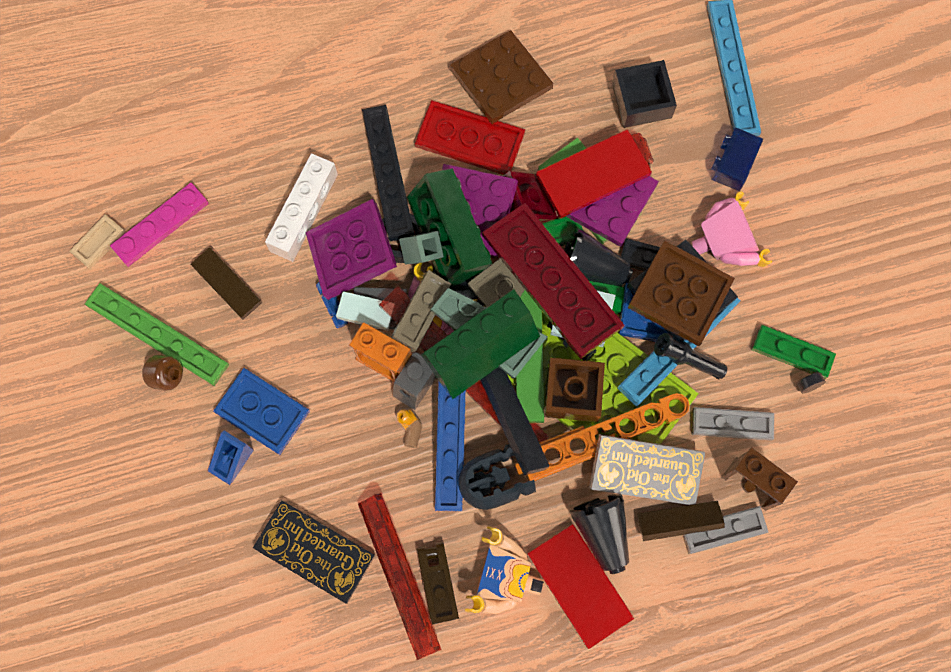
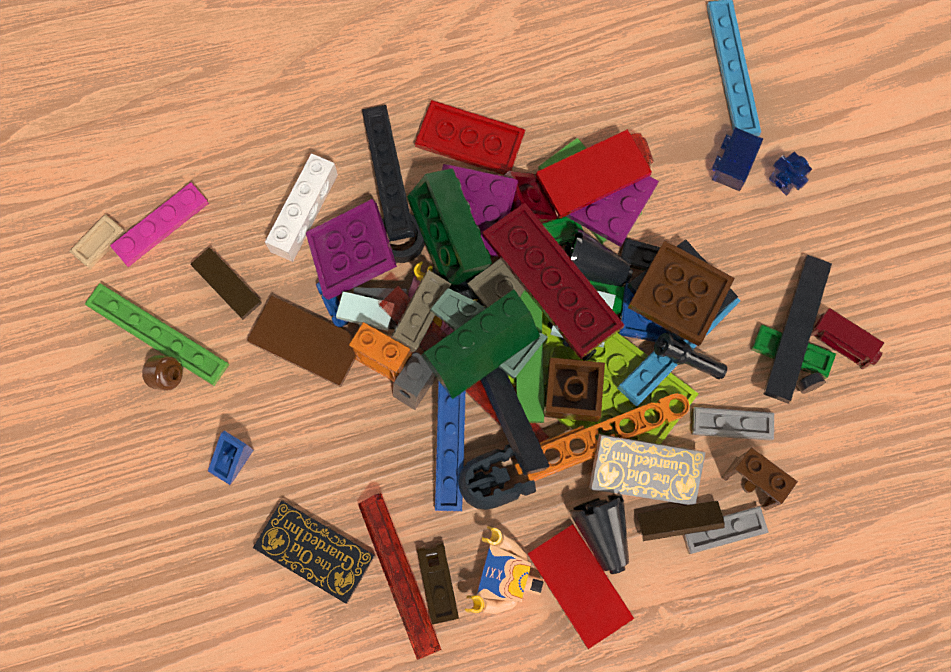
blue tile [213,368,310,455] -> none
arm [396,409,422,448] -> none
sand green brick [399,231,444,265] -> none
reddish brown plate [450,30,554,124] -> none
black piece [612,60,677,128] -> none
bright pink torso [692,191,772,267] -> none
none -> reddish brown tile [247,295,356,387]
none -> black tile [763,255,832,404]
none -> clear blue brick [769,151,812,196]
none -> dark red window [811,308,885,370]

